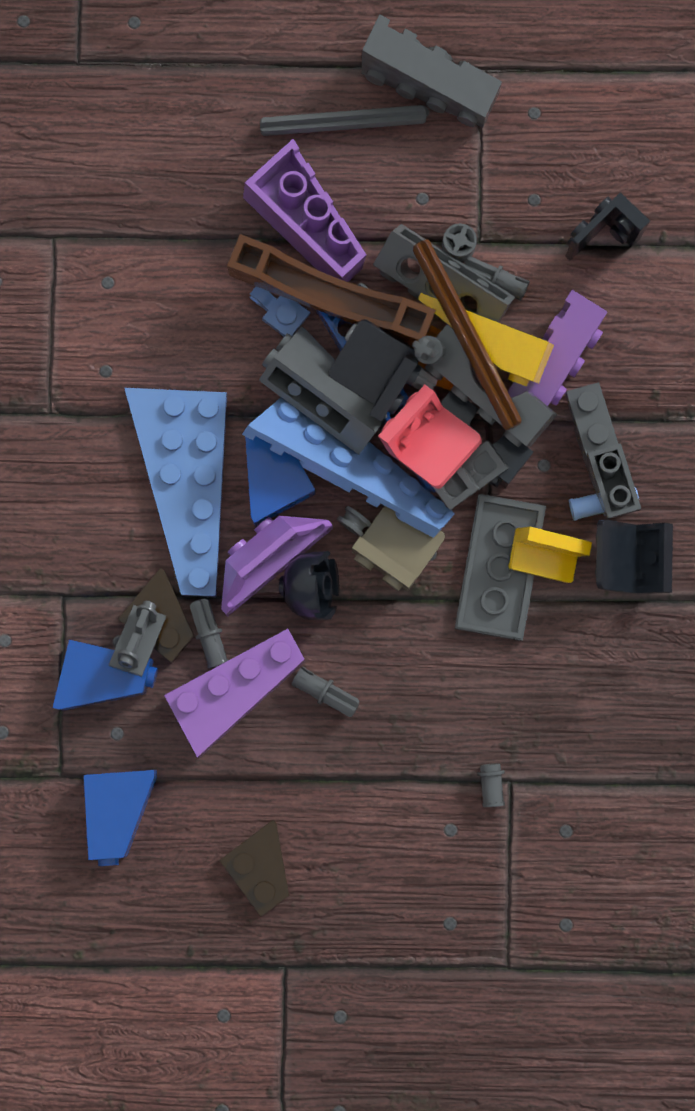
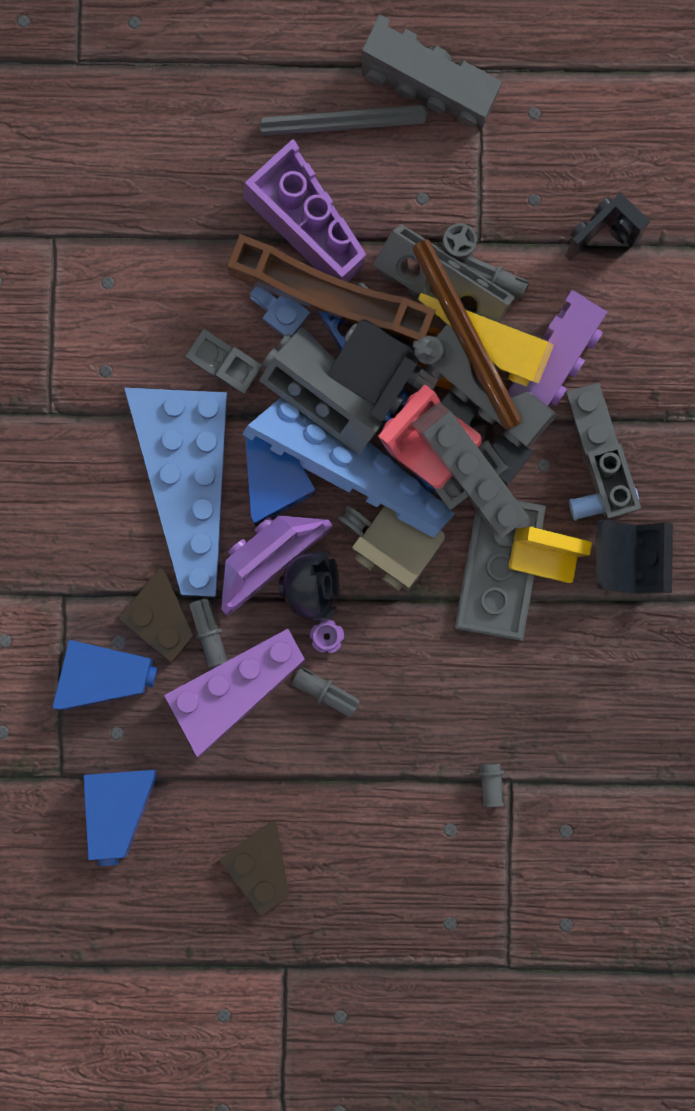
dark grey hinge [109,601,166,677] -> none
none -> dark grey slope [184,328,262,394]
none -> medium lavender plate [310,619,344,653]
none -> dark grey arch [411,402,529,538]

